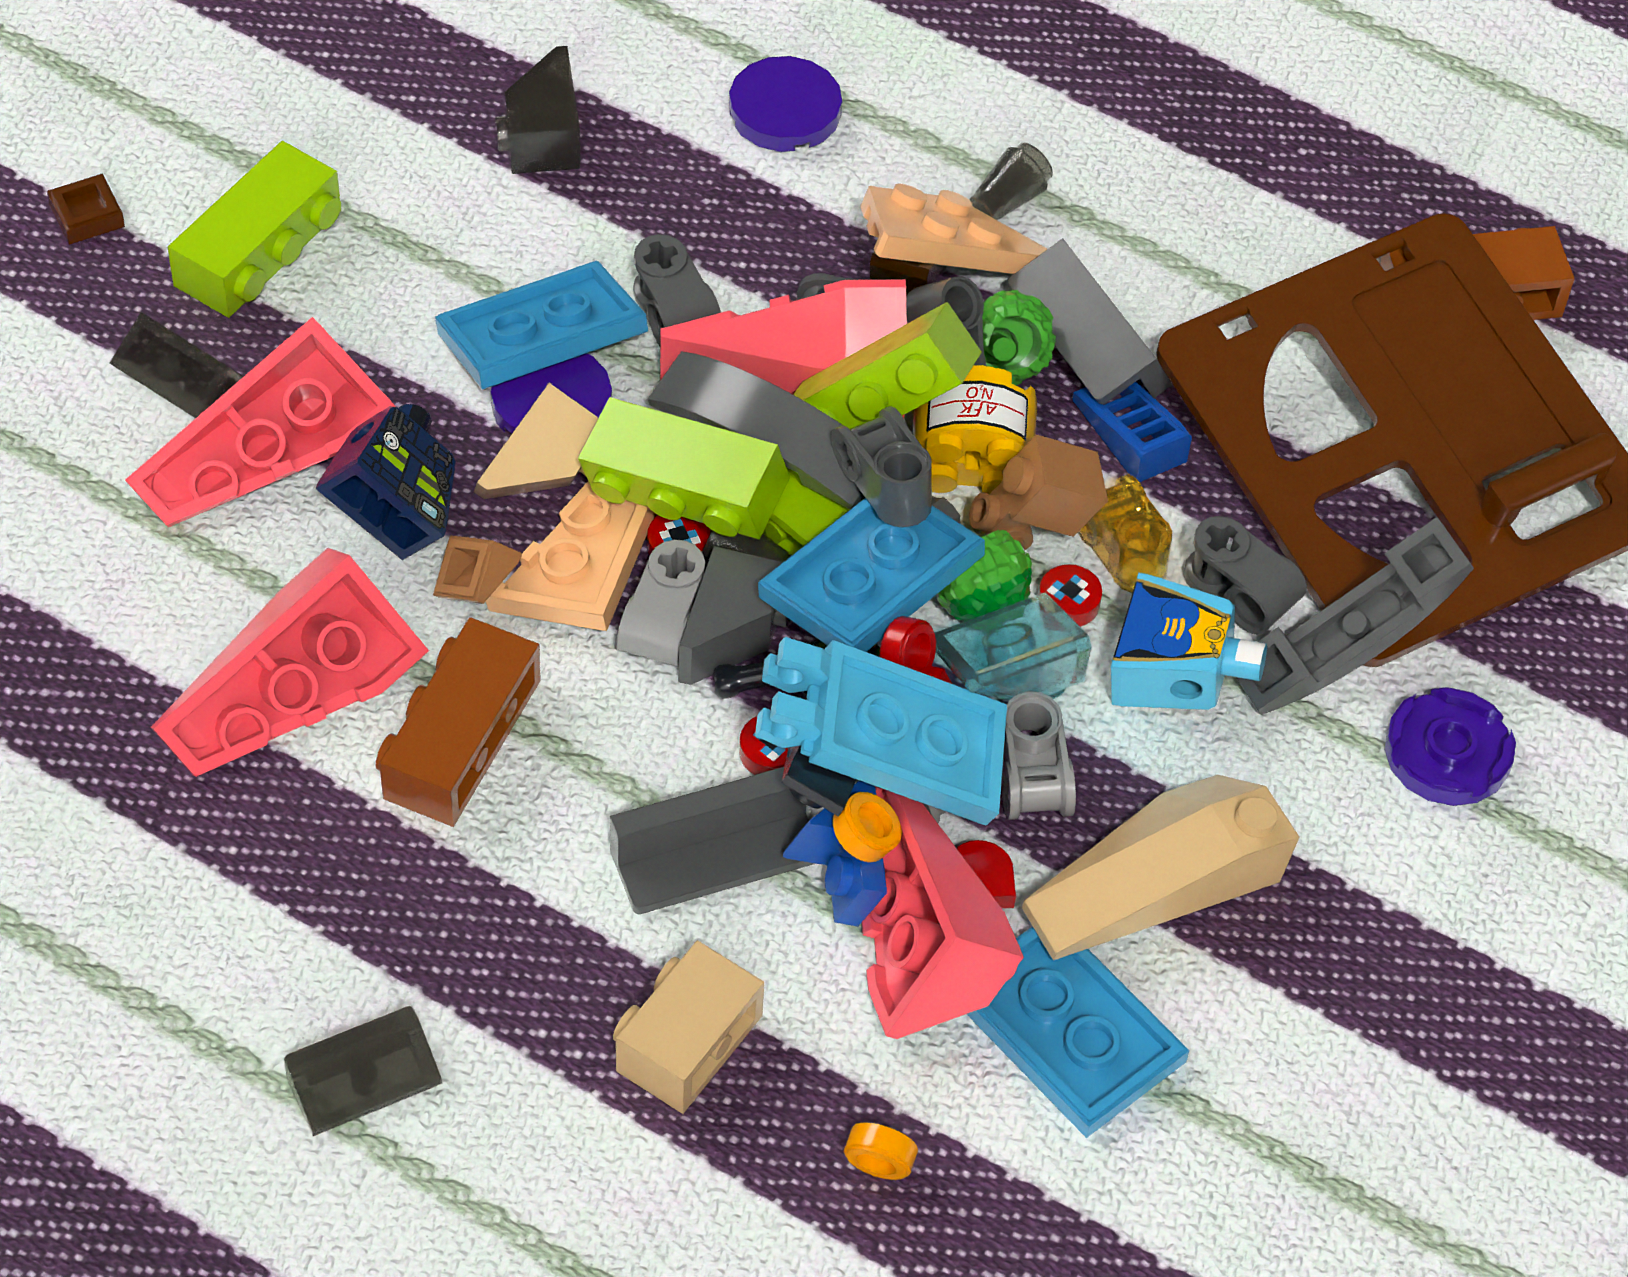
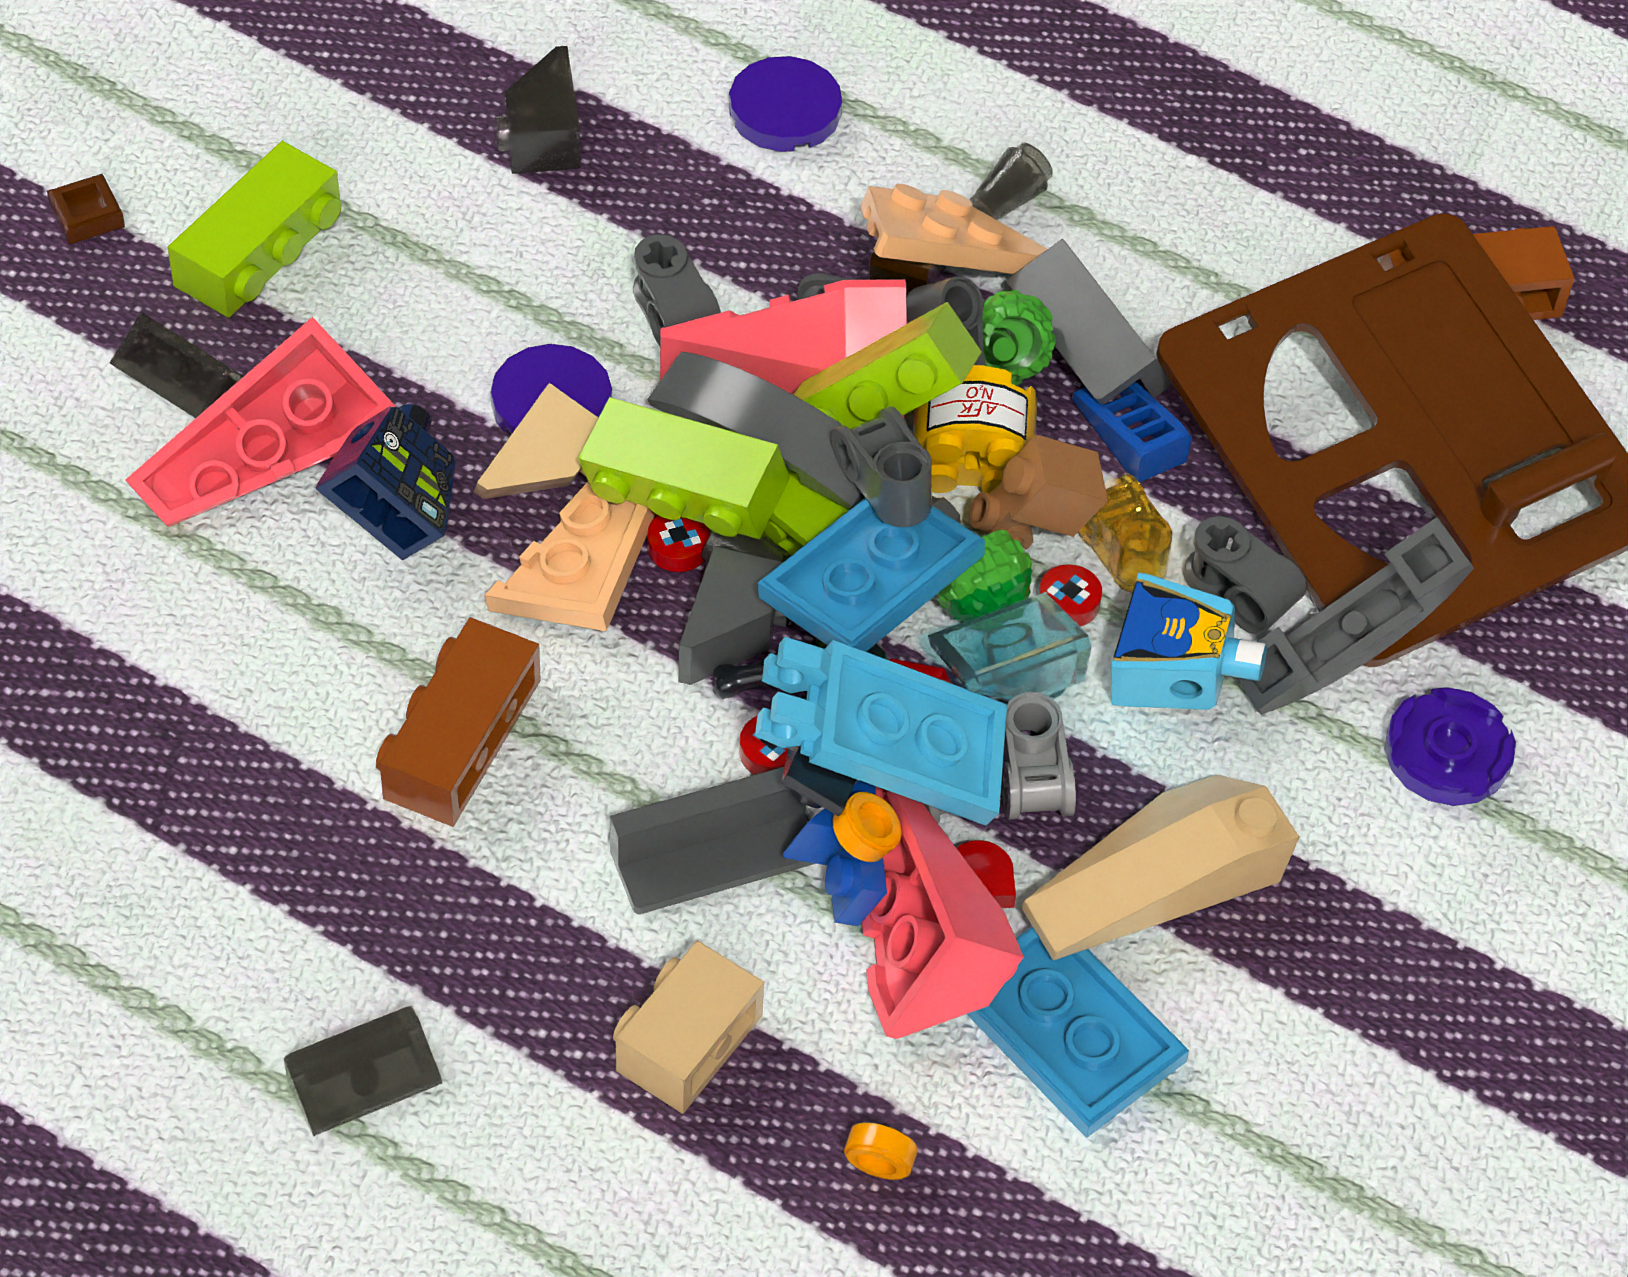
coral wedge [151,548,429,777] -> none
medium nougat slope [433,535,522,604] -> none
dark azure tile [435,261,648,390] -> none
light grey piece [617,540,705,667] -> none
red tile [880,616,936,675] -> none

